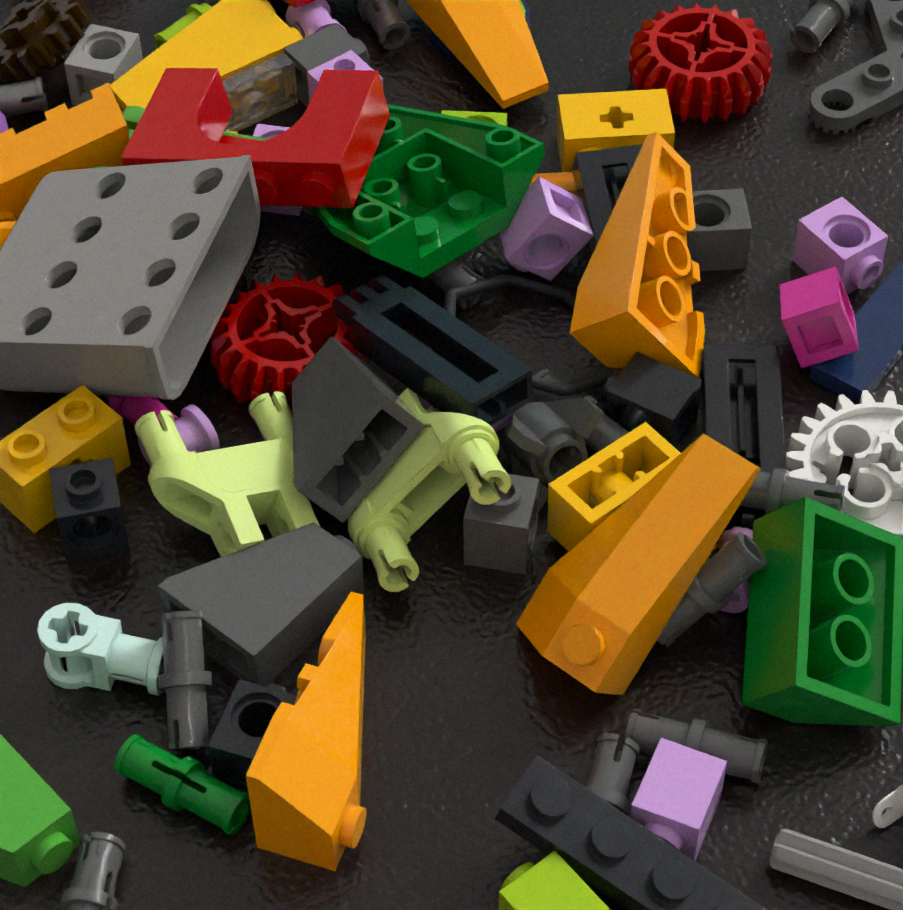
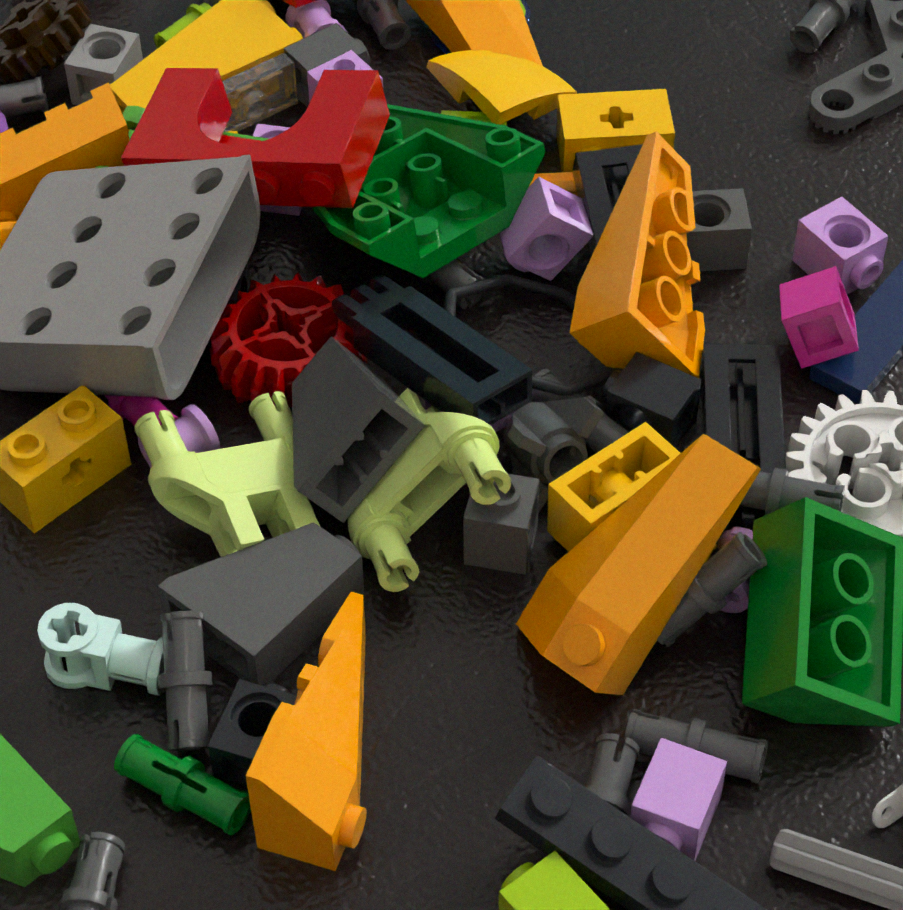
black brick [49,458,130,564] -> none
red gear [628,2,772,125] -> none
none -> yellow brick [426,50,577,125]

